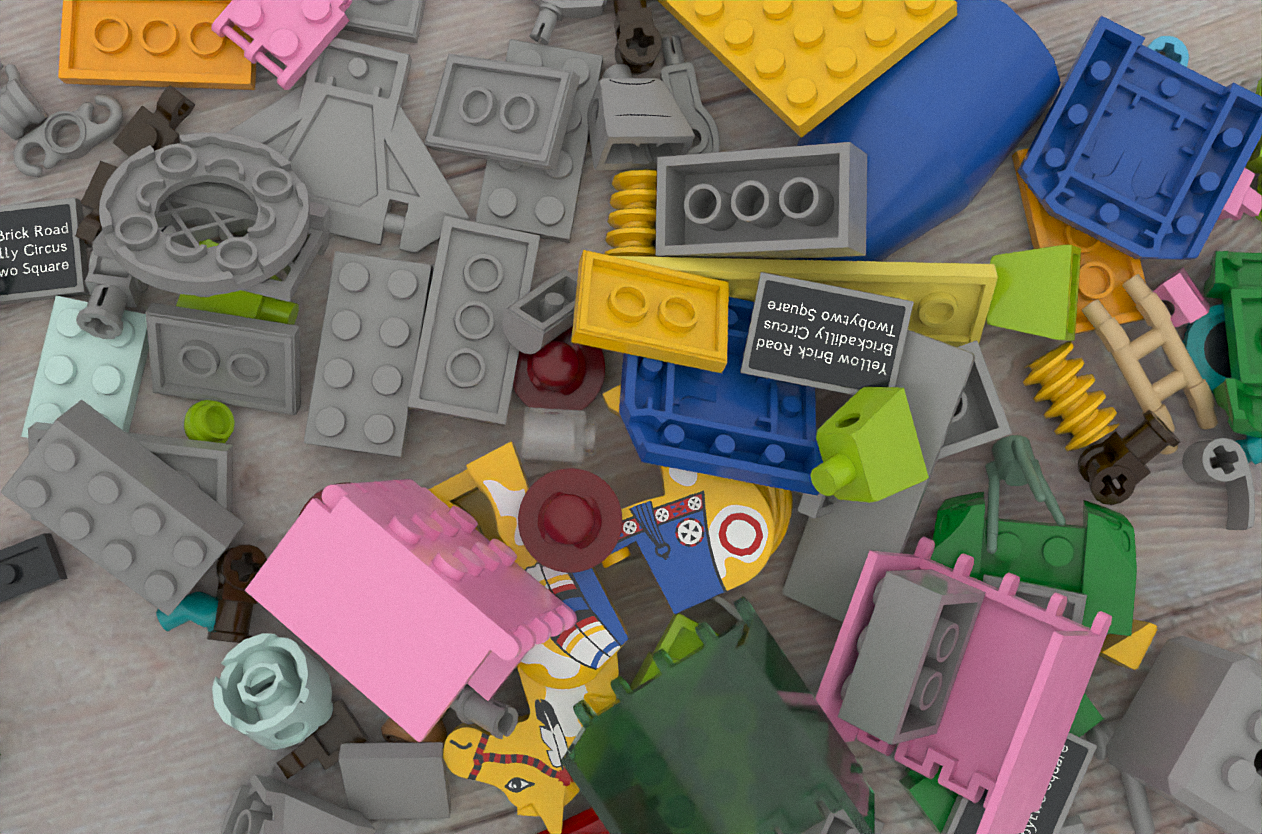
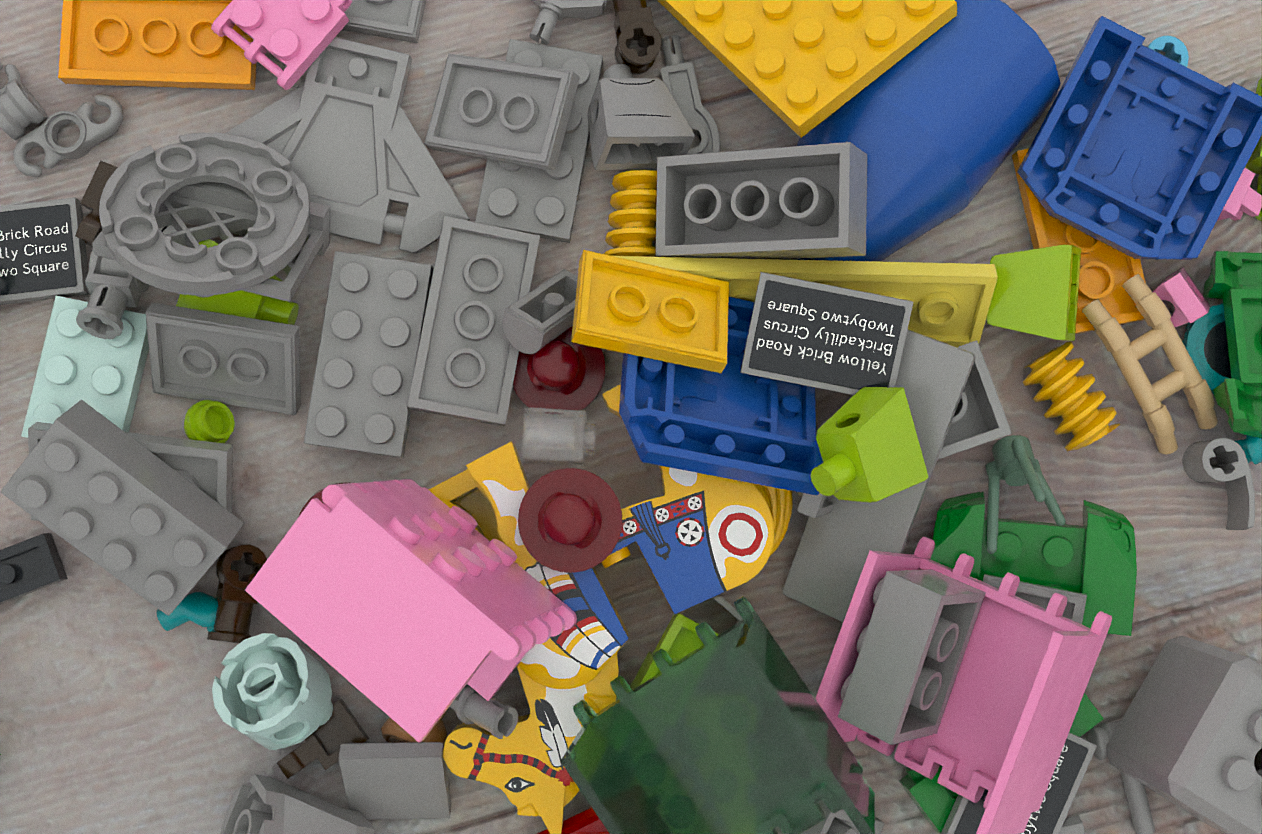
dark brown plate [113,85,195,156] -> none
dark brown connector [1078,410,1180,505] -> none
yellow slope [1099,620,1158,670] -> none

